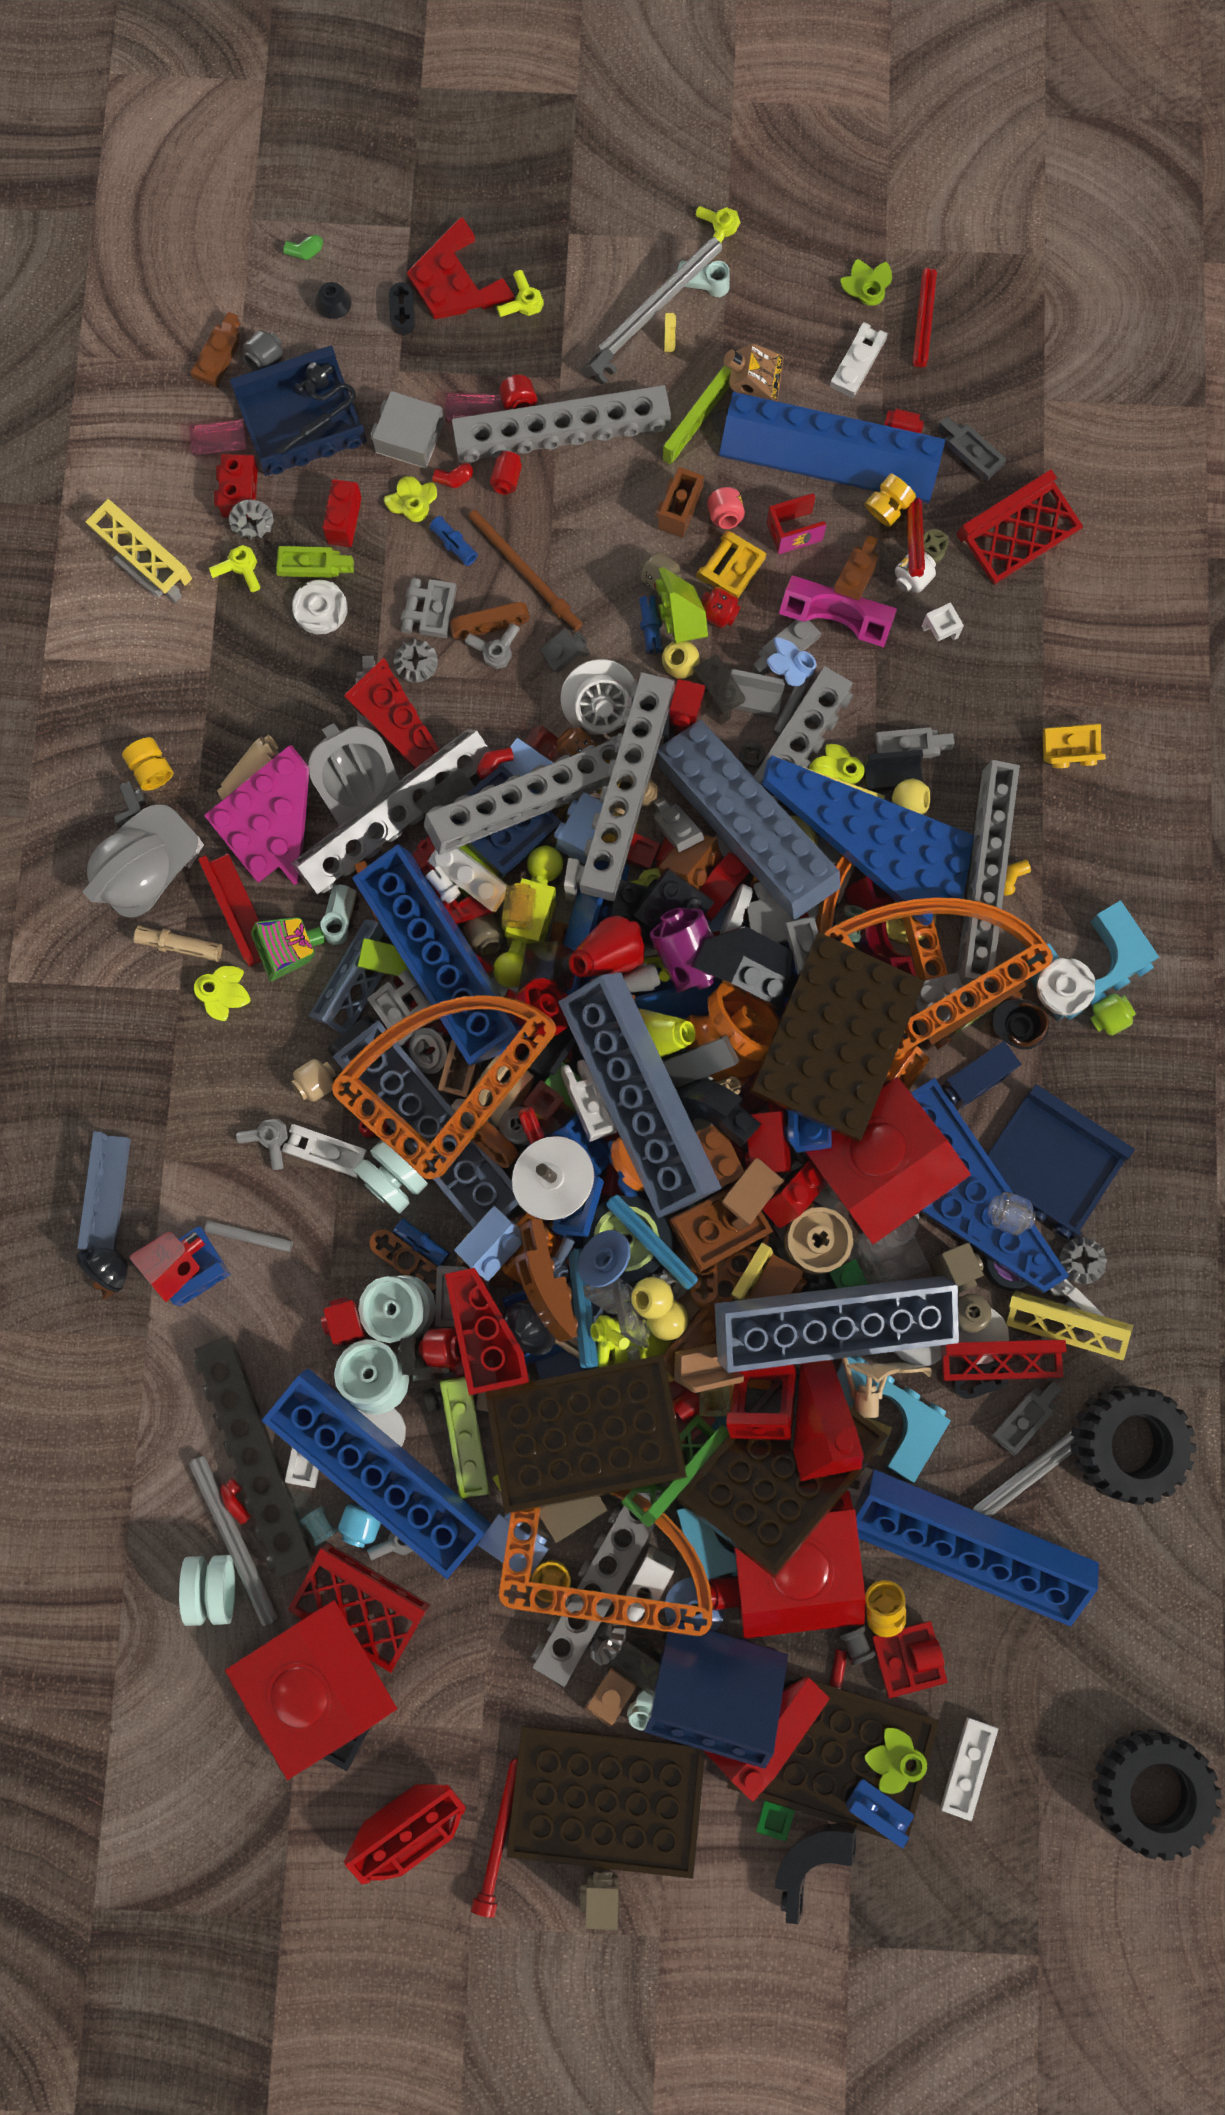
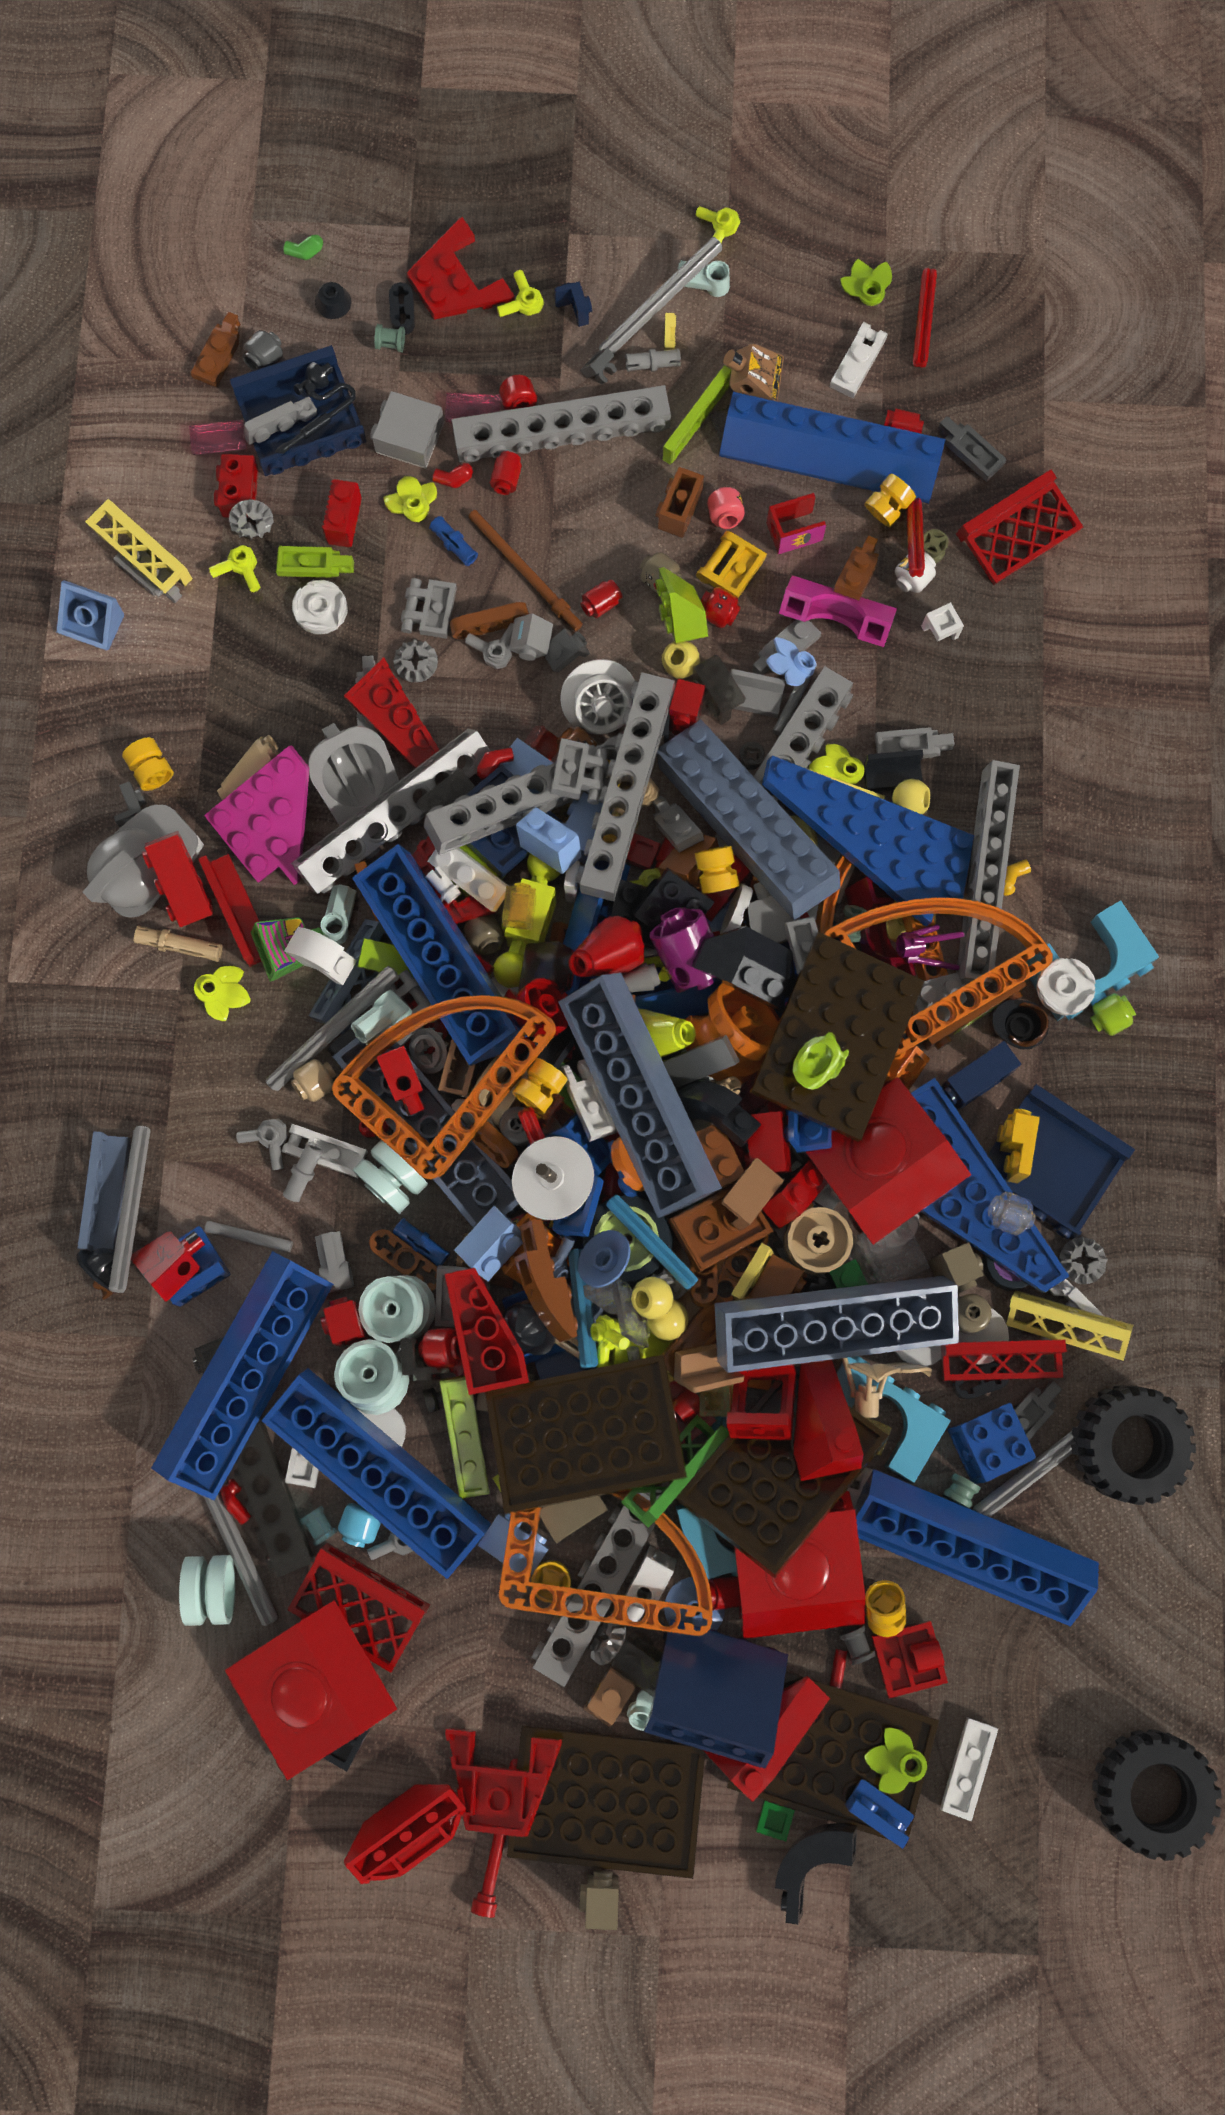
blue pin [639,595,663,654] -> none
yellow bracket [1043,723,1106,768] -> none
none -> medium blue slope [56,580,125,650]
none -> light grey axle [109,1126,151,1293]
none -> red wedge [142,831,213,927]
none -> blue slope [151,1251,334,1500]
none -> light grey hinge [244,396,317,445]
none -> light grey axle [266,966,399,1091]
none -> light grey pin [283,1142,323,1202]
none -> white brick [284,926,357,985]
none -> light grey piece [315,1231,354,1293]
none -> light aqua piece [351,990,412,1045]
none -> sand green bush [374,324,405,352]
none -> red torso [376,1045,425,1116]
none -> red wing [445,1728,562,1837]
none -> light grey brick [509,613,553,661]
none -> yellow wheel [512,1058,568,1115]
none -> light blue brick [516,807,582,874]
none -> light grey plate [550,738,609,805]
none -> dark blue bracket [554,281,592,327]
none -> red brick [580,579,623,619]
none -> light grey pin [625,348,681,372]
none -> yellow wheel [694,846,739,894]
none -> lime hat [792,1032,849,1090]
none -> magenta plant [896,925,964,970]
none -> sand green wheel [943,1473,981,1509]
none -> blue bracket [947,1403,1036,1484]
none -> yellow plate [997,1109,1040,1184]

